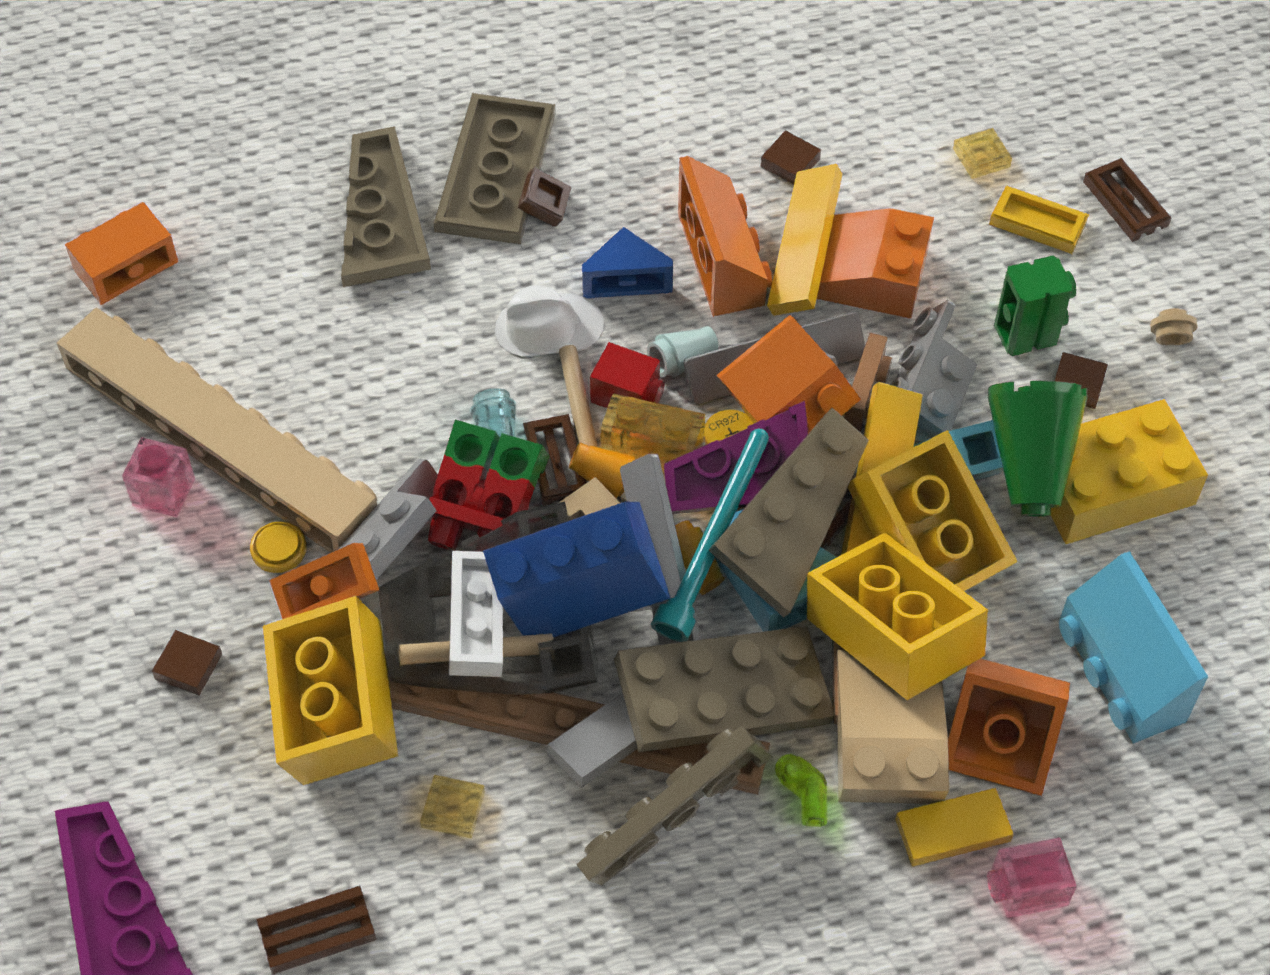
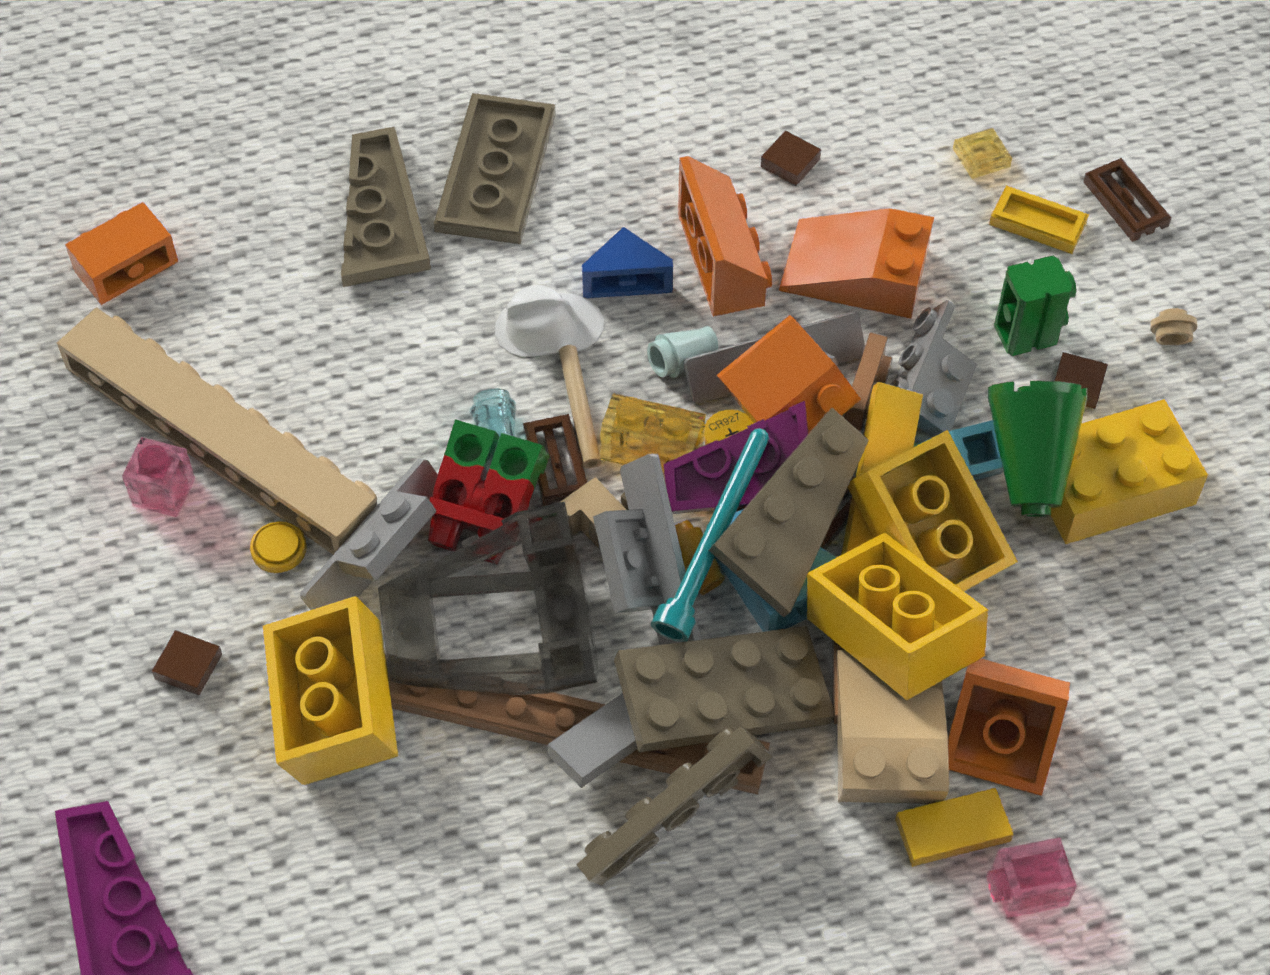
reddish brown tile [256,885,377,975] -> none
orange slope [269,543,379,619] -> none
tan piece [399,634,554,665] -> none
clear yellow tile [420,775,485,839] -> none
white plate [449,551,503,677] -> none
blue slope [483,502,671,638] -> none
reddish brown tile [518,167,572,227] -> none
light orange cone [568,442,635,498] -> none
red brick [590,342,665,421] -> none
yellow tile [767,163,843,316] -> none
clear neon green arm [774,754,828,827] -> none
medium azure slope [1059,551,1208,744] -> none

